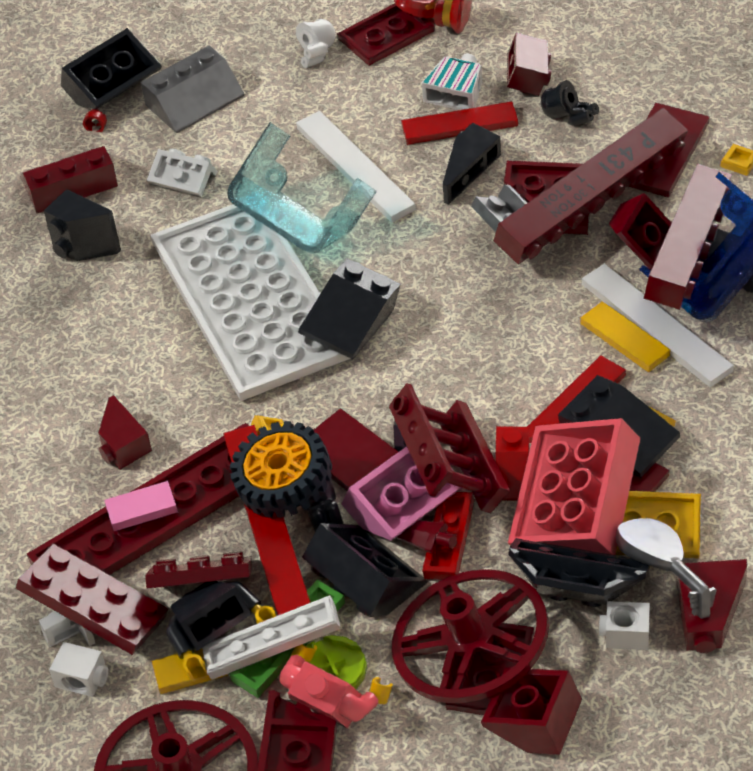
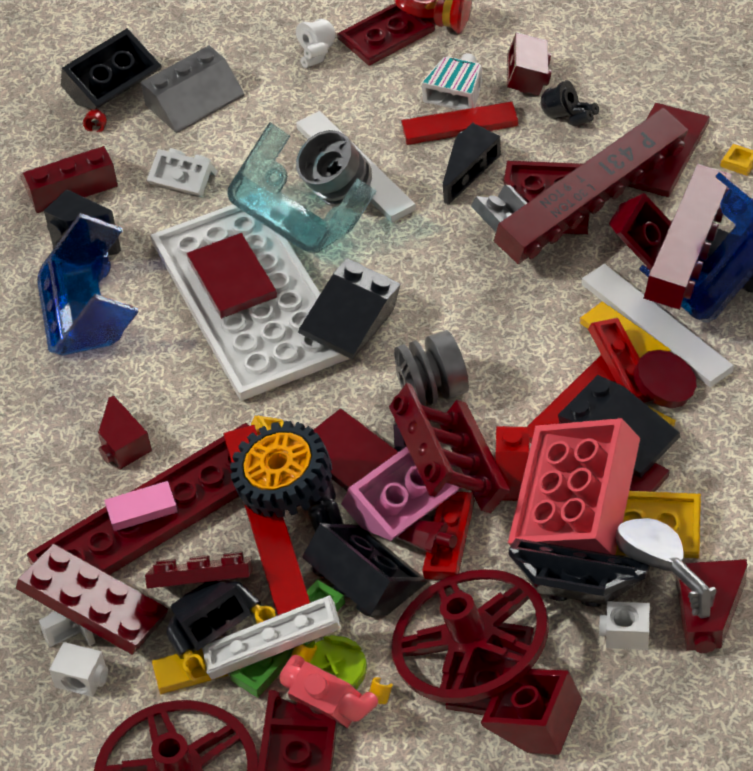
none -> clear blue windscreen [37,213,139,356]
none -> dark red tile [186,233,277,319]
none -> flat silver wheel [296,130,372,208]
none -> flat silver wheel [394,330,469,406]
none -> red tile [588,318,654,403]
none -> dark red tile [633,349,697,408]

